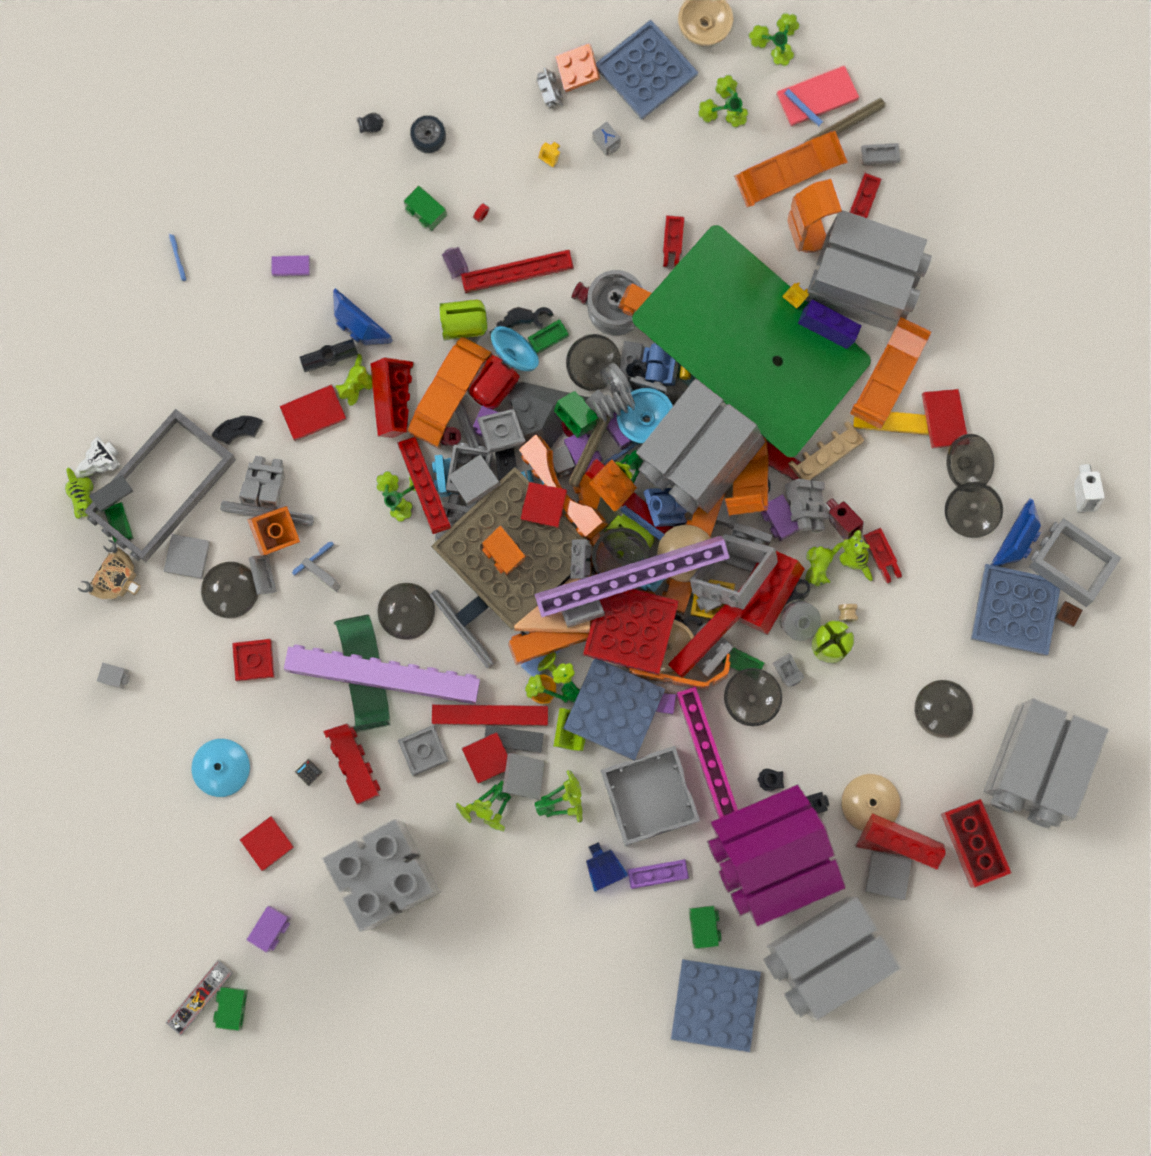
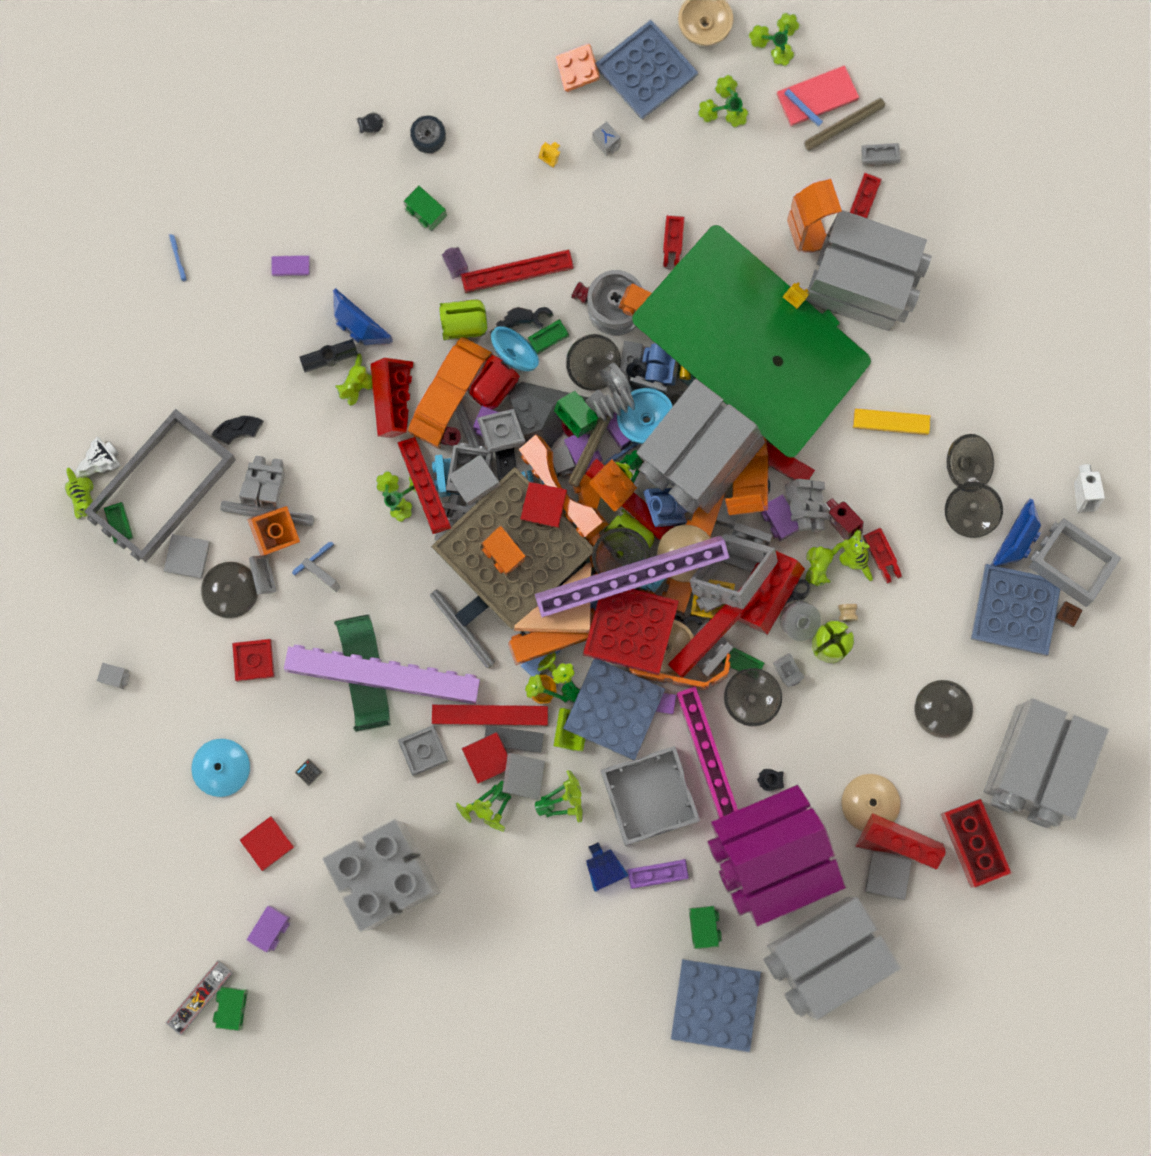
torso [78,540,141,599] -> none
dark grey tile [90,475,133,513] -> none
red tile [280,384,346,441] -> none
red wedge [323,724,381,805] -> none
clear smoke dish [377,583,435,640] -> none
red tile [473,203,489,222] -> none
light grey hinge [537,68,563,109] -> none
light grey plate [561,599,604,628] -> none
light grey hinge [570,540,592,579] -> none
medium blue piece [620,505,665,540] -> none
orange windscreen [734,131,848,207] -> none
tan hinge [788,421,864,481] -> none
dark purple brick [798,300,862,349] -> none
black brick [806,792,830,814] -> none
orange windscreen [850,317,931,429] -> none
red tile [922,389,969,448] -> none

